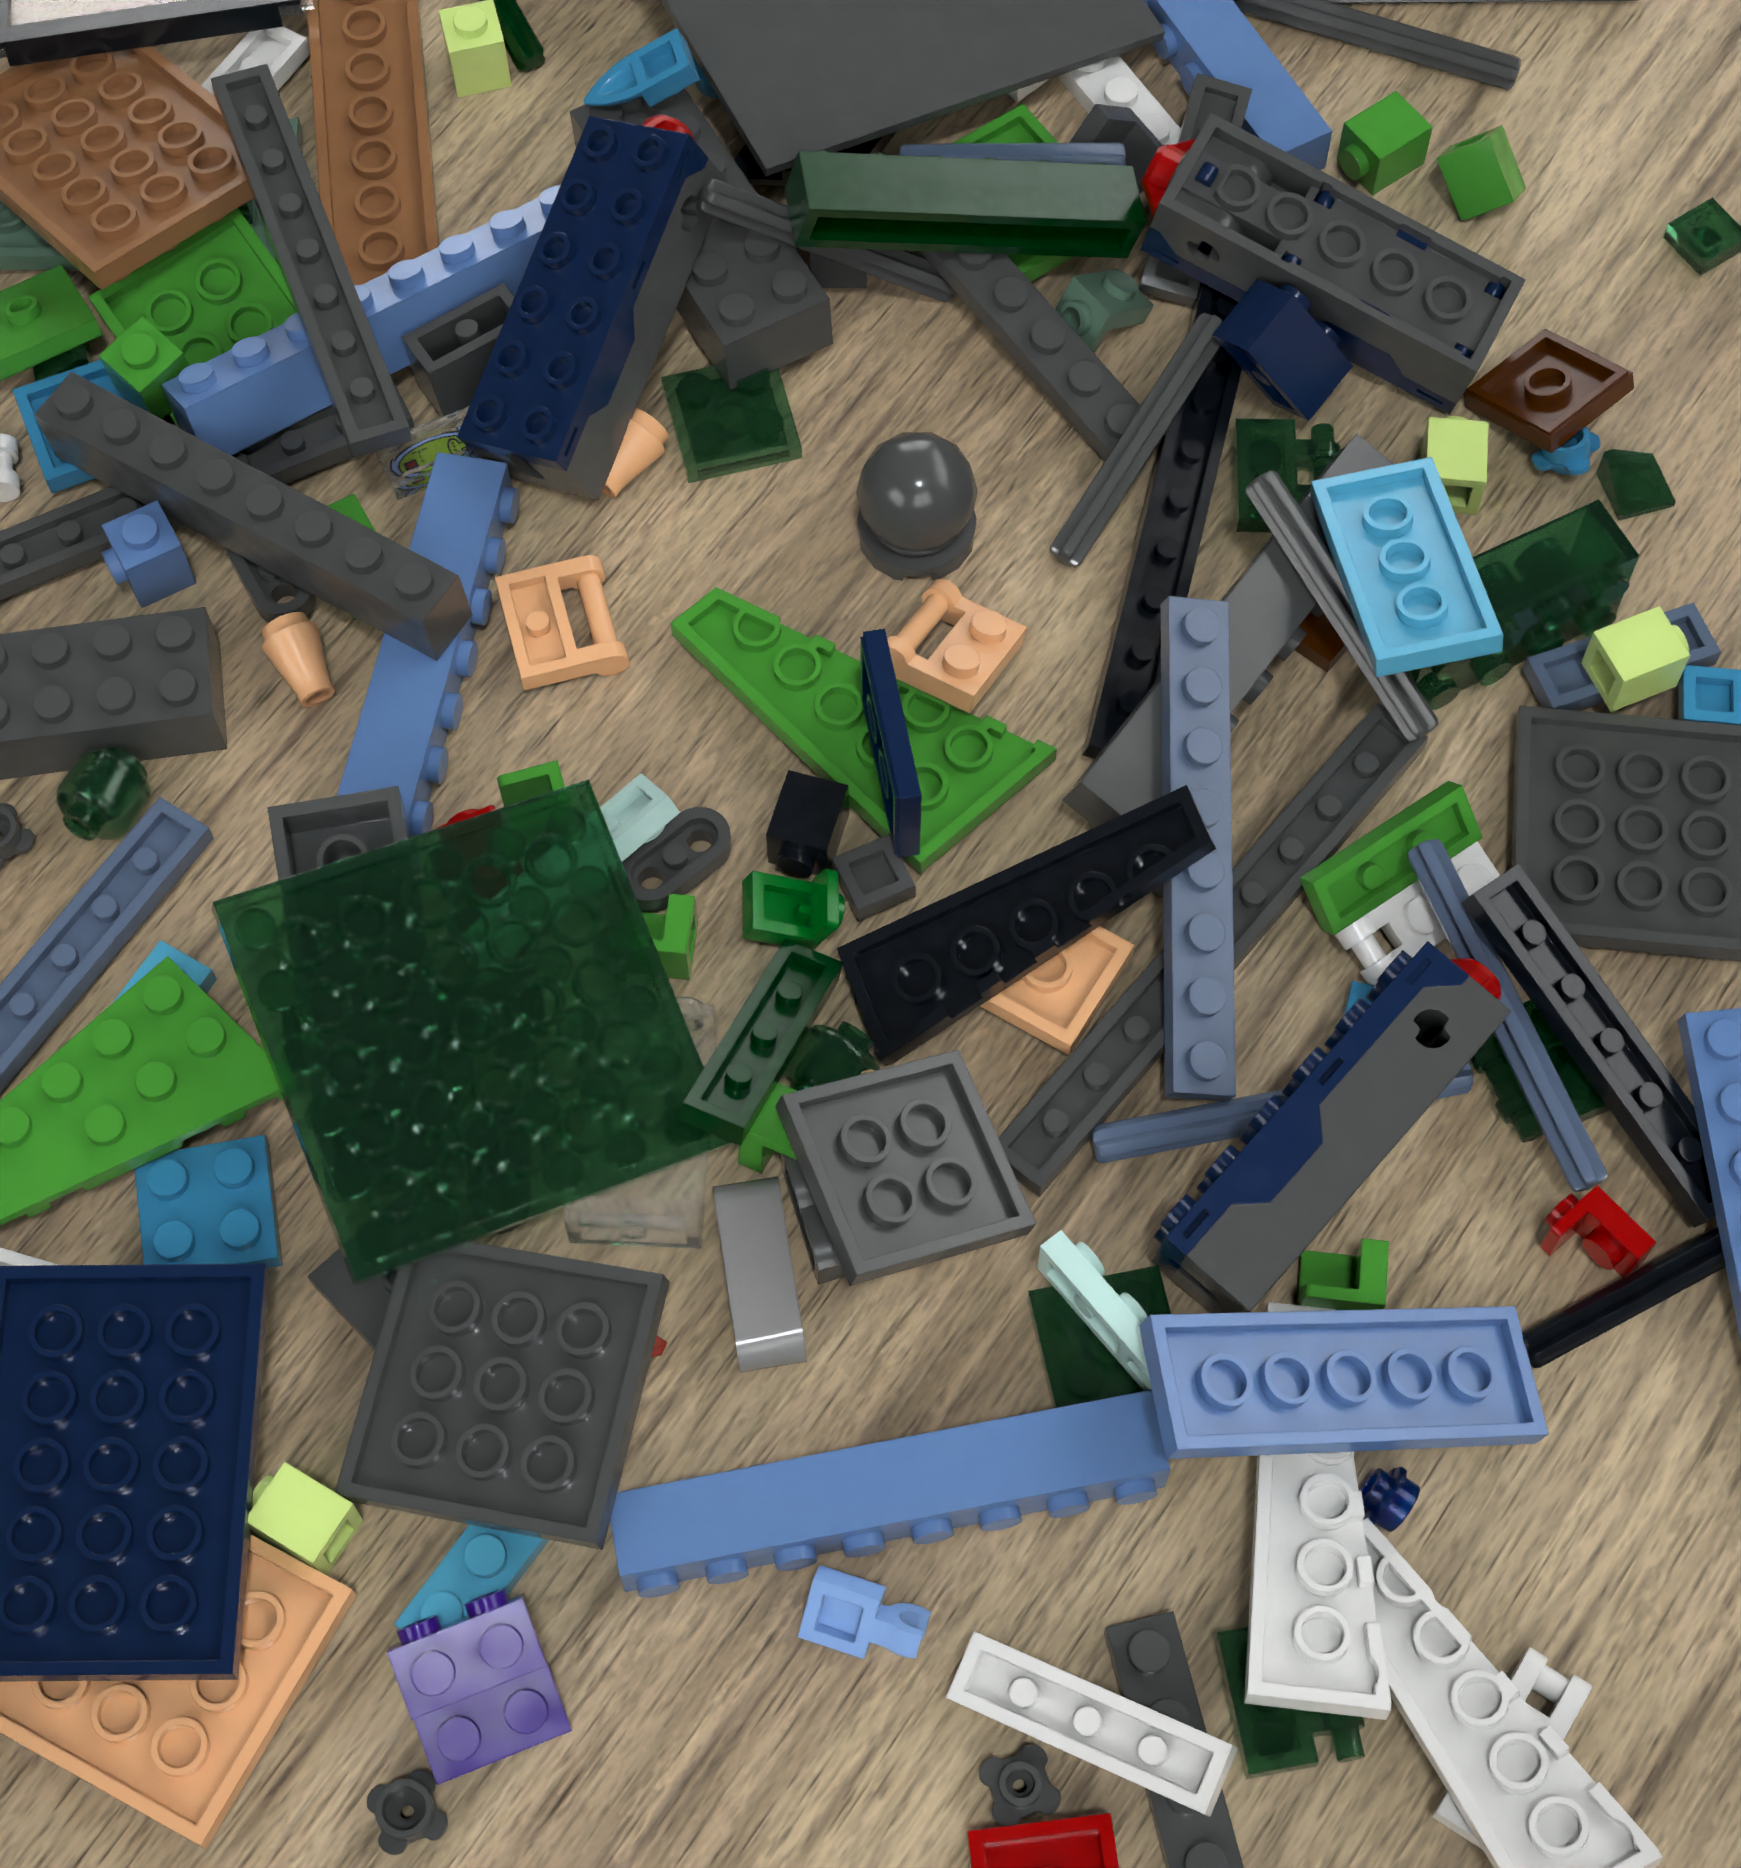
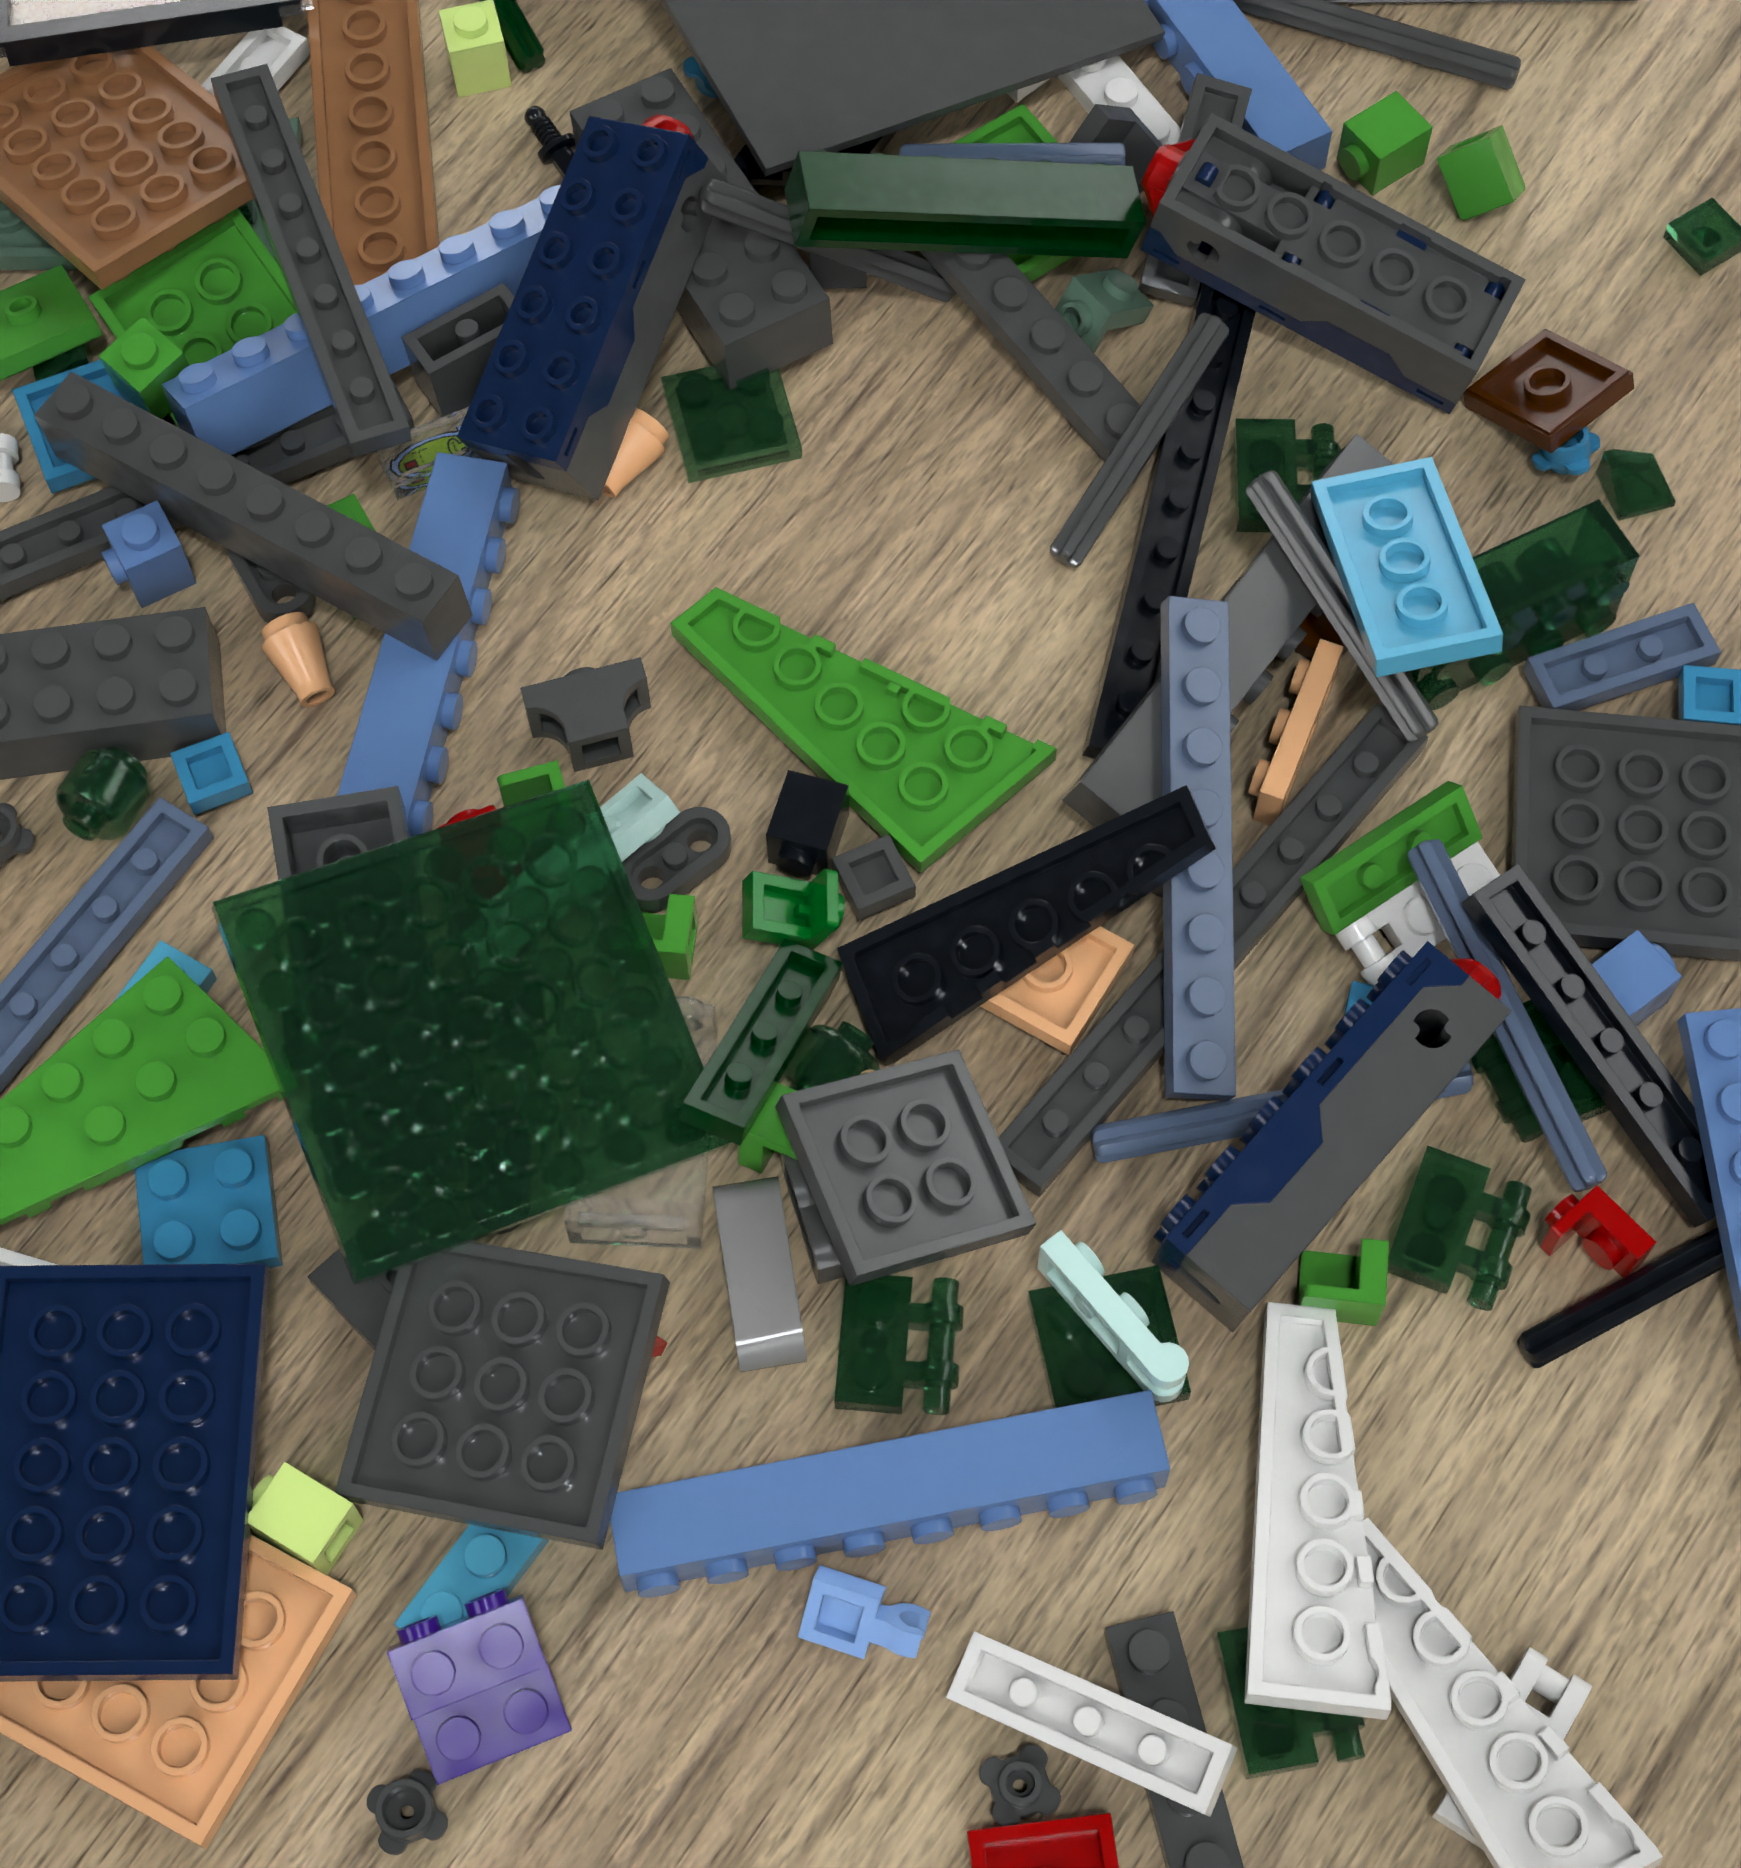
light nougat plate [494,555,630,691] -> none
dark azure plate [584,28,700,107] -> none
dark grey tile [856,432,978,581] -> none
dark blue tile [860,628,922,858] -> none
light nougat plate [887,579,1027,714] -> none
medium blue plate [1139,1306,1549,1459] -> none
dark blue brick [1212,279,1353,421] -> none
clear blue plate [1361,1467,1420,1532] -> none
yellowish green brick [1419,416,1489,515] -> none
yellowish green brick [1581,606,1691,712] -> none
none -> dark azure plate [170,732,253,815]
none -> dark grey brick [520,657,651,772]
none -> black piece [524,106,576,178]
none -> clear green plate [834,1275,964,1415]
none -> light nougat plate [1248,639,1344,826]
none -> clear green plate [1387,1146,1532,1311]
none -> medium blue brick [1592,930,1682,1026]

